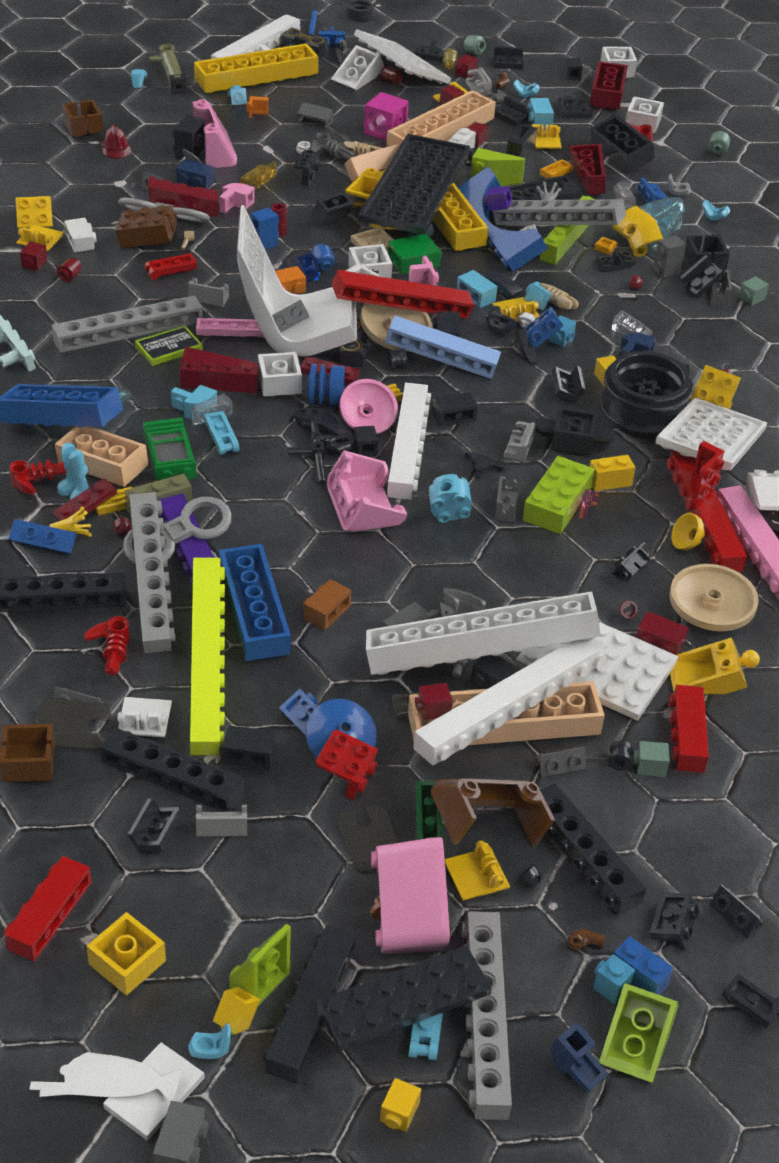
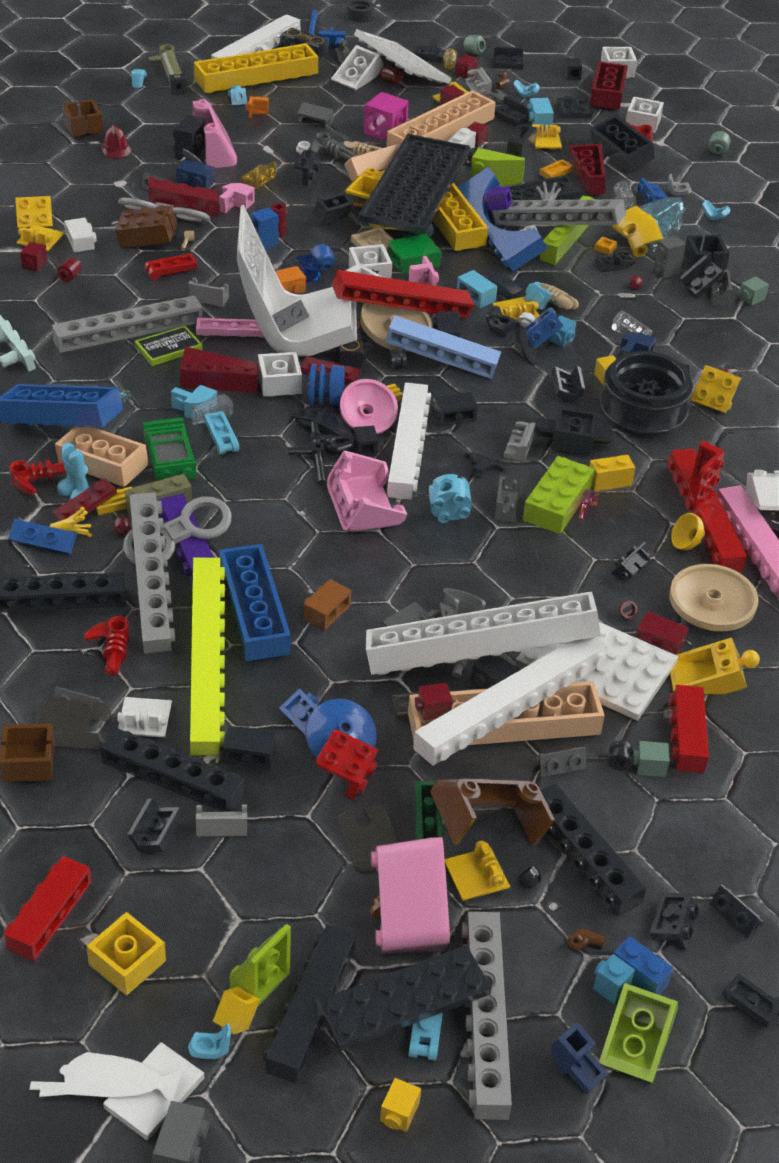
white plate [656,397,767,471] -> none

